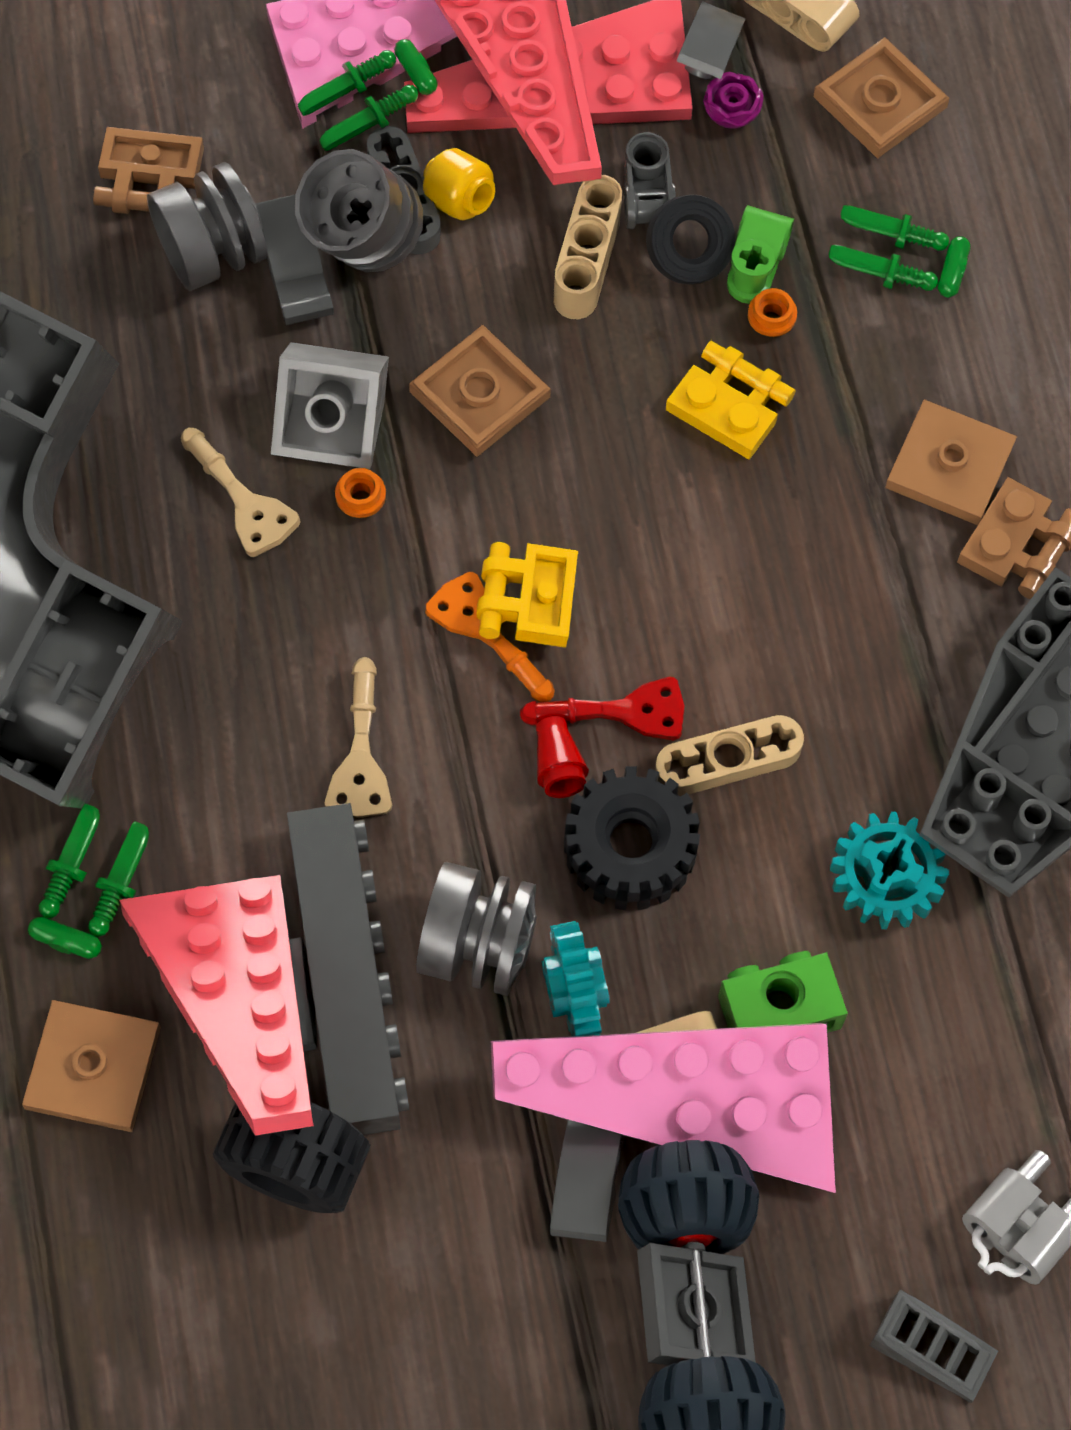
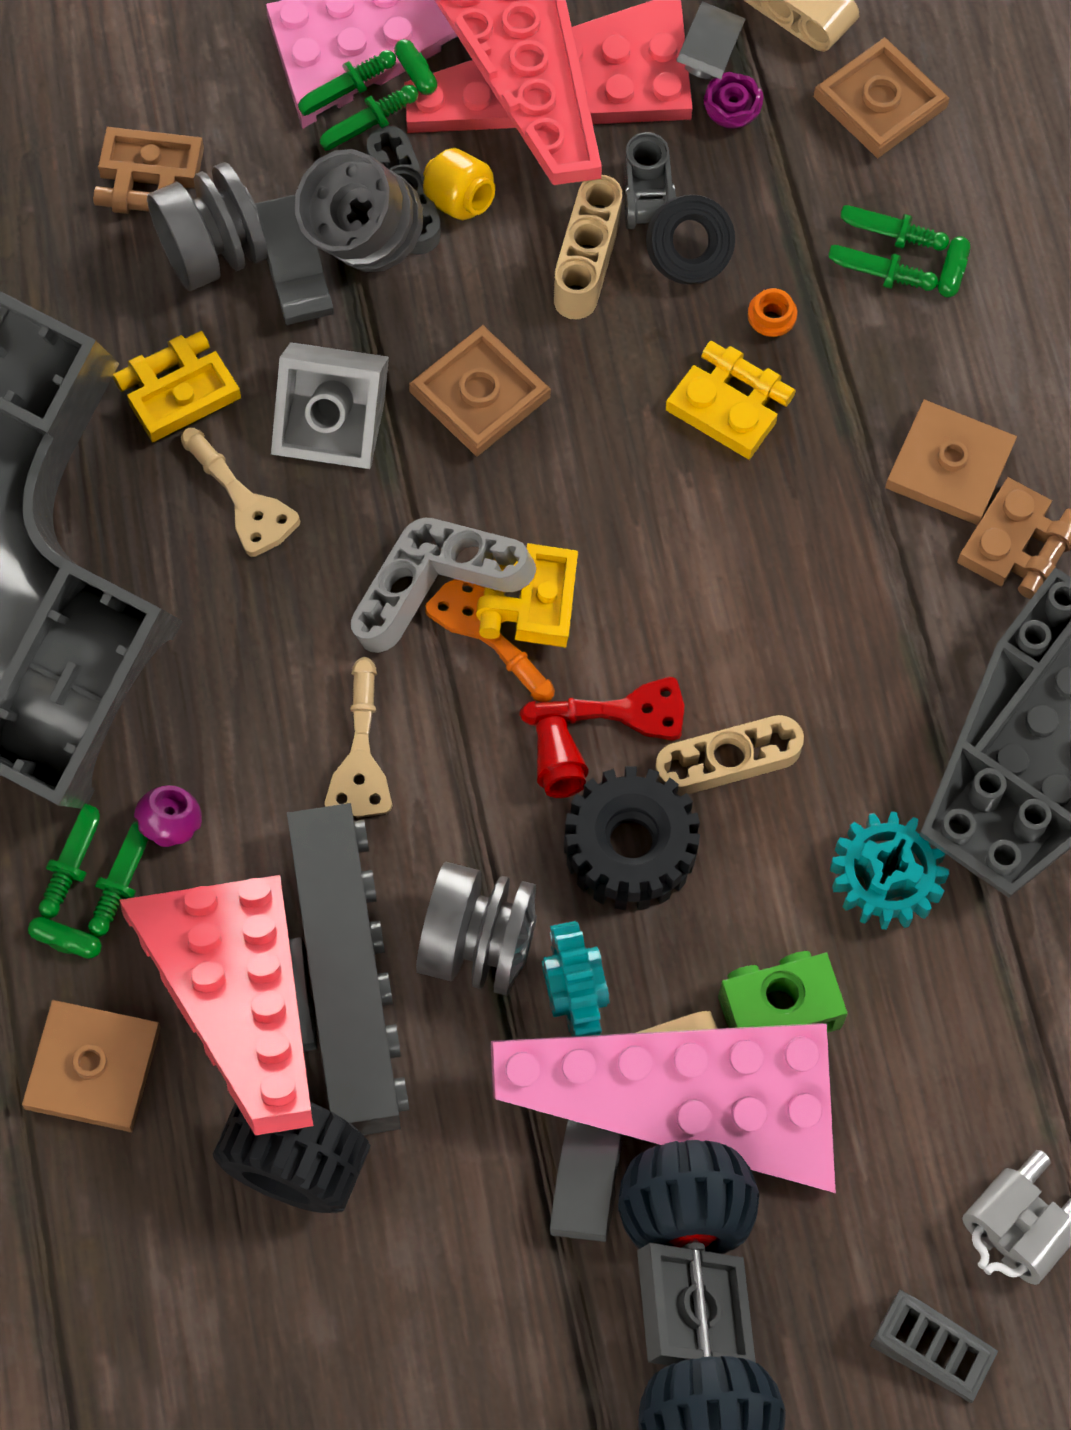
orange plate [335,468,386,518] -> none
bright green piece [727,205,794,304] -> none
none -> yellow plate [113,331,241,443]
none -> magenta plate [134,785,202,847]
none -> light grey beam [351,518,536,653]

